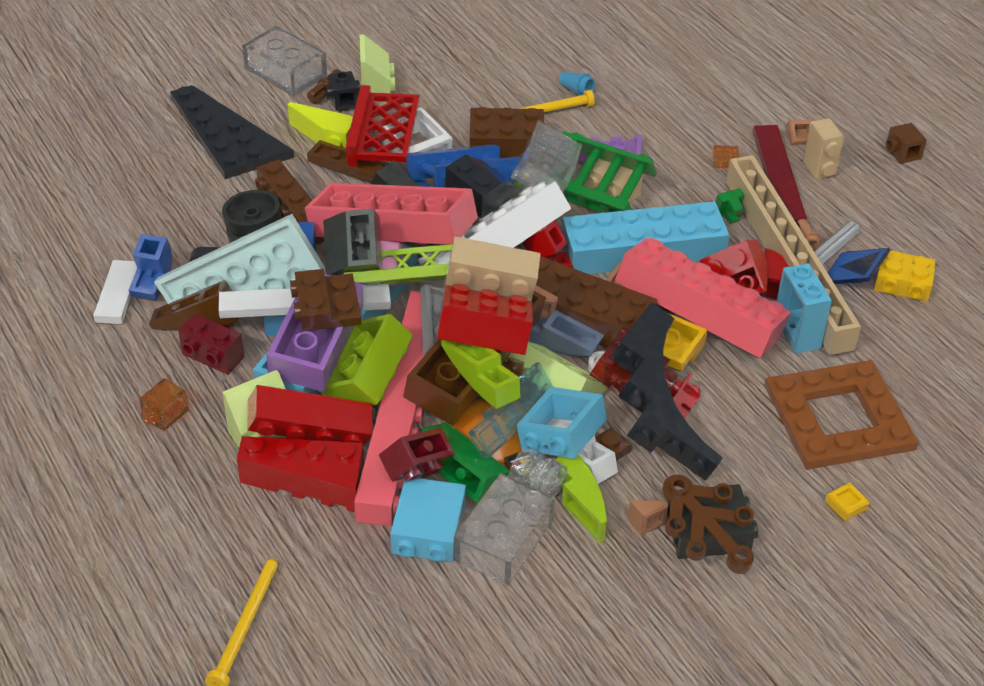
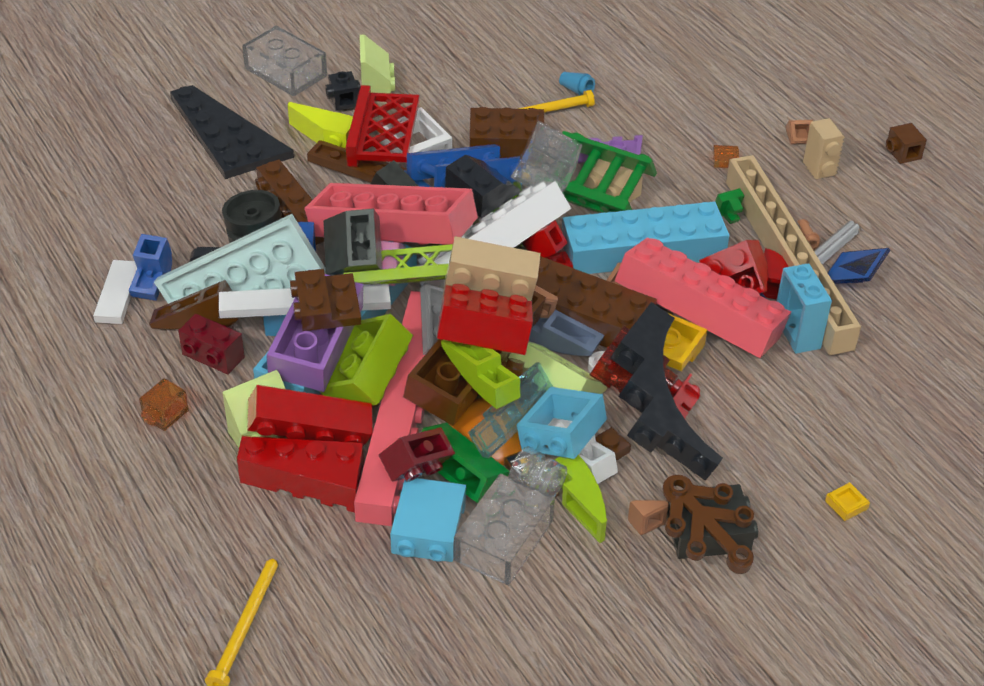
reddish brown axle [307,69,341,104] -> none
dark red tile [753,125,807,226] -> none
dark orange plate [764,360,919,470] -> none
yellow plate [874,250,935,302] -> none

